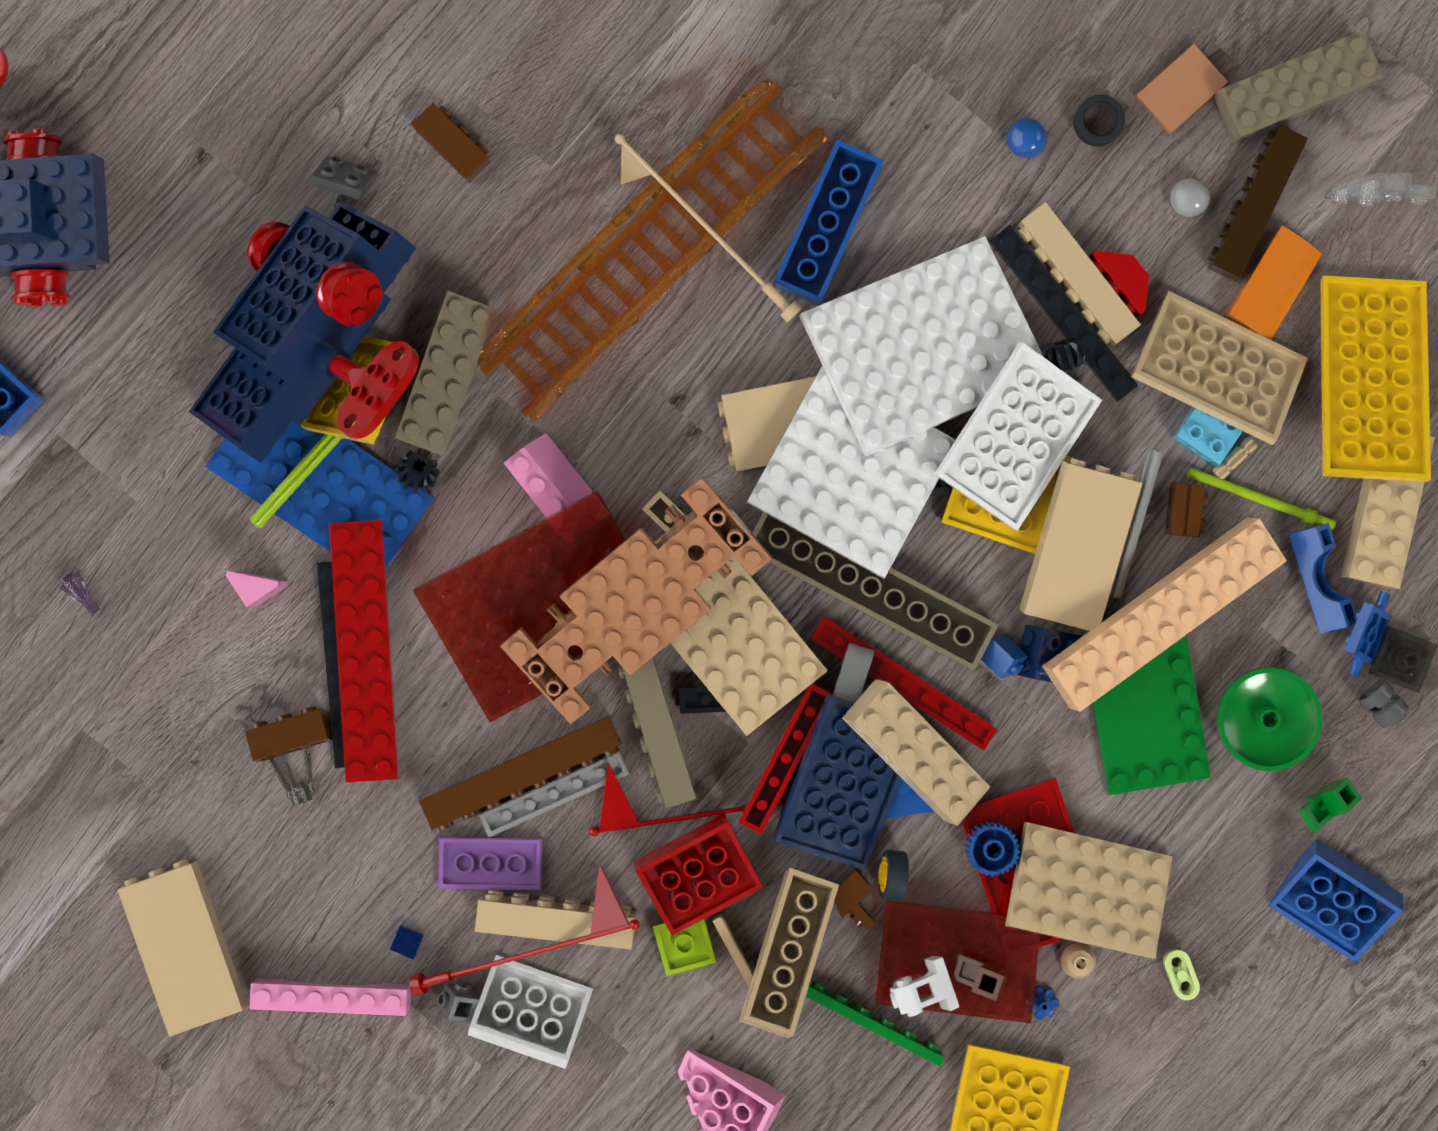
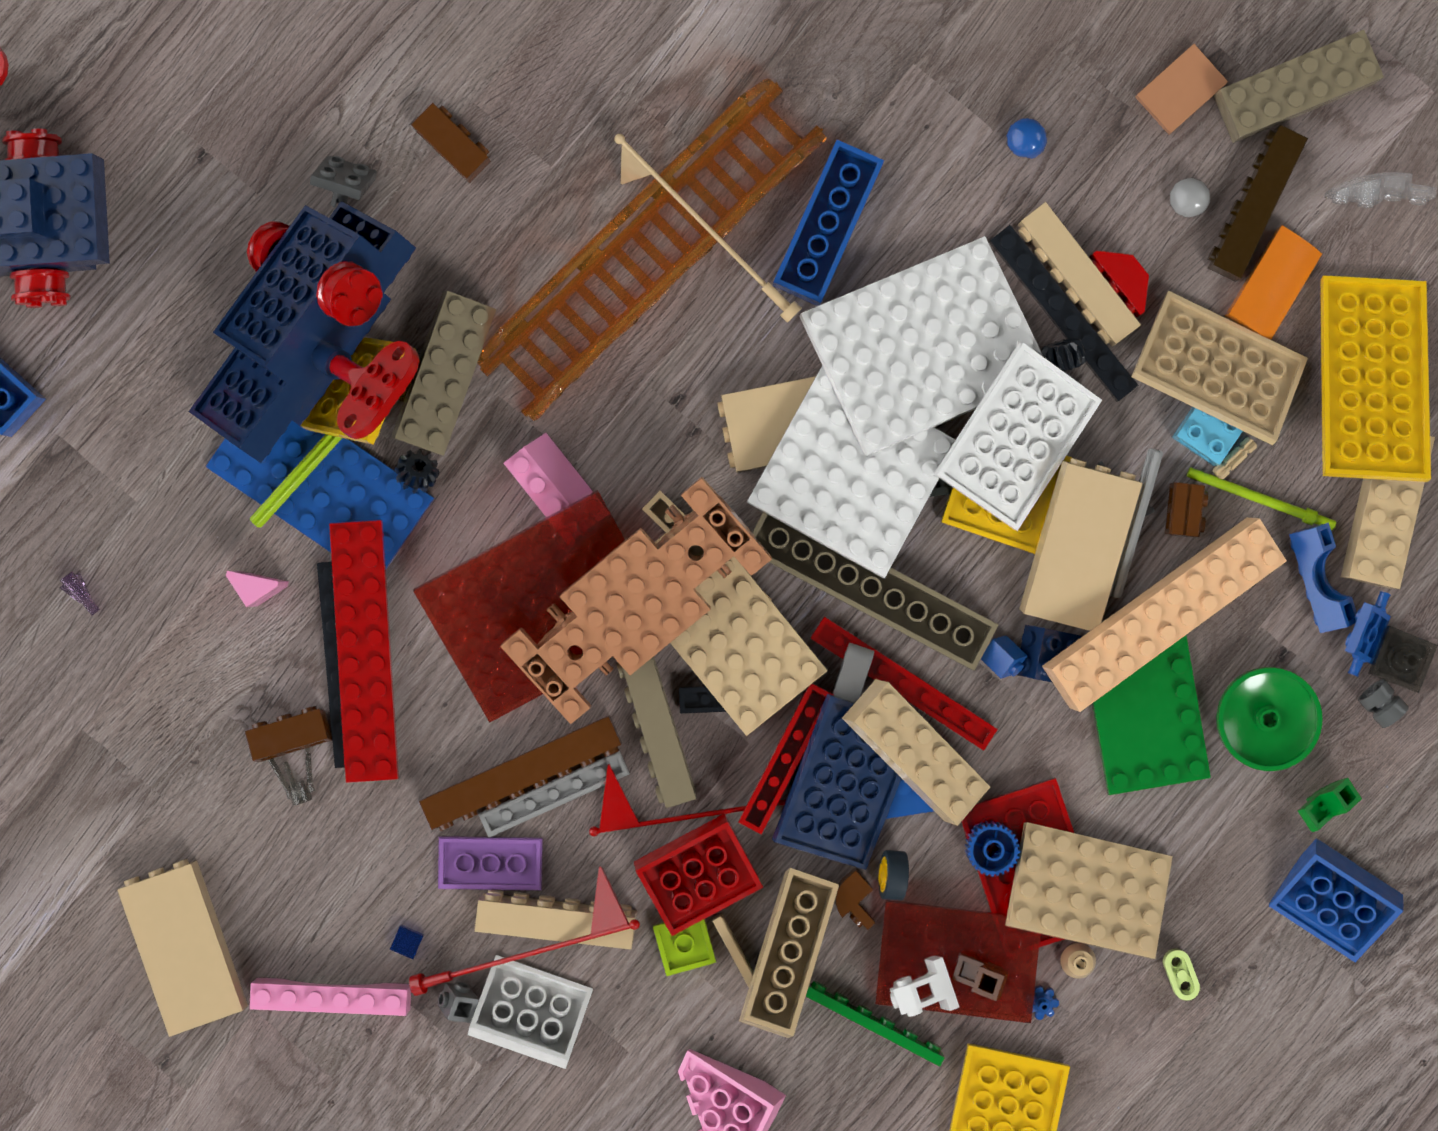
black tyre [1074,95,1125,147] -> none

